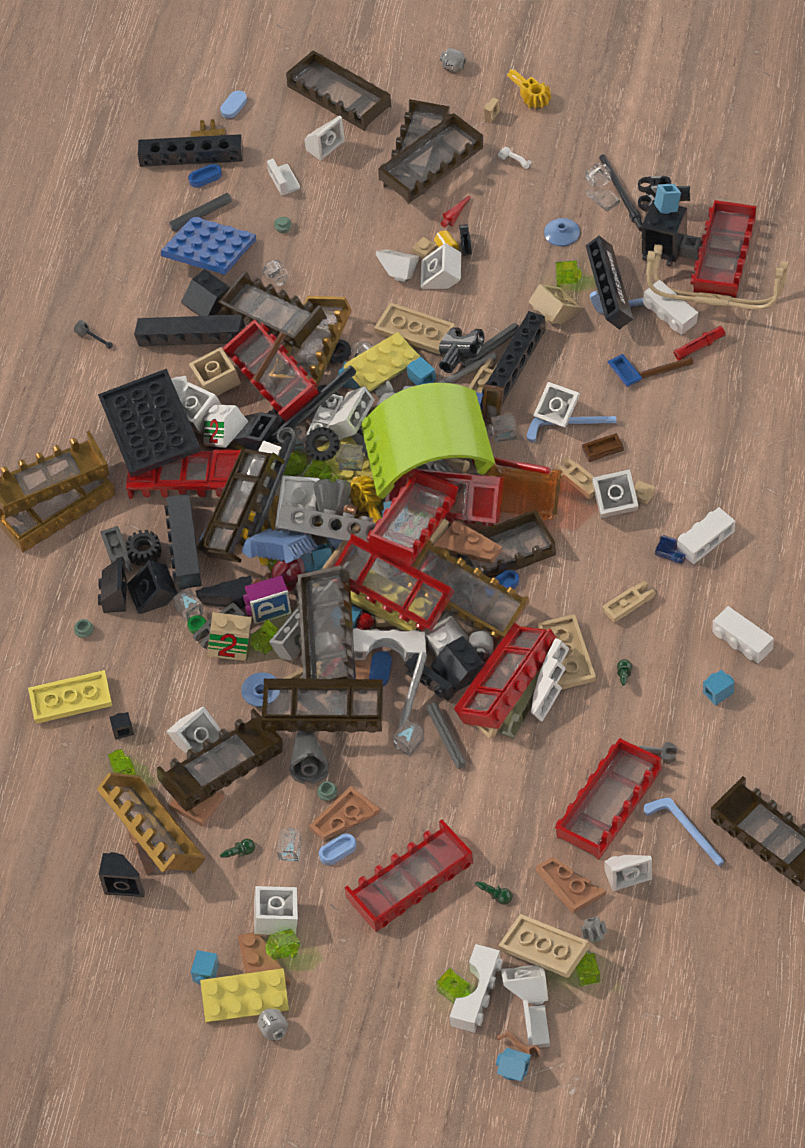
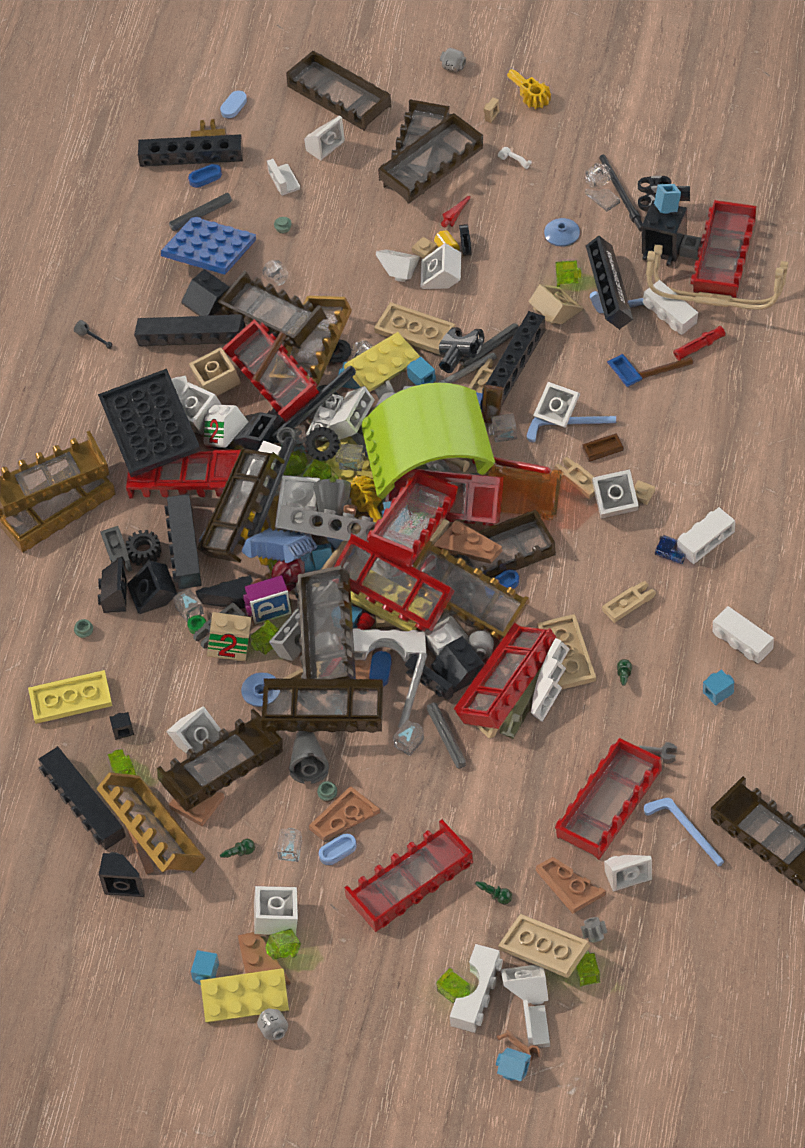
none -> black brick [38,746,126,850]

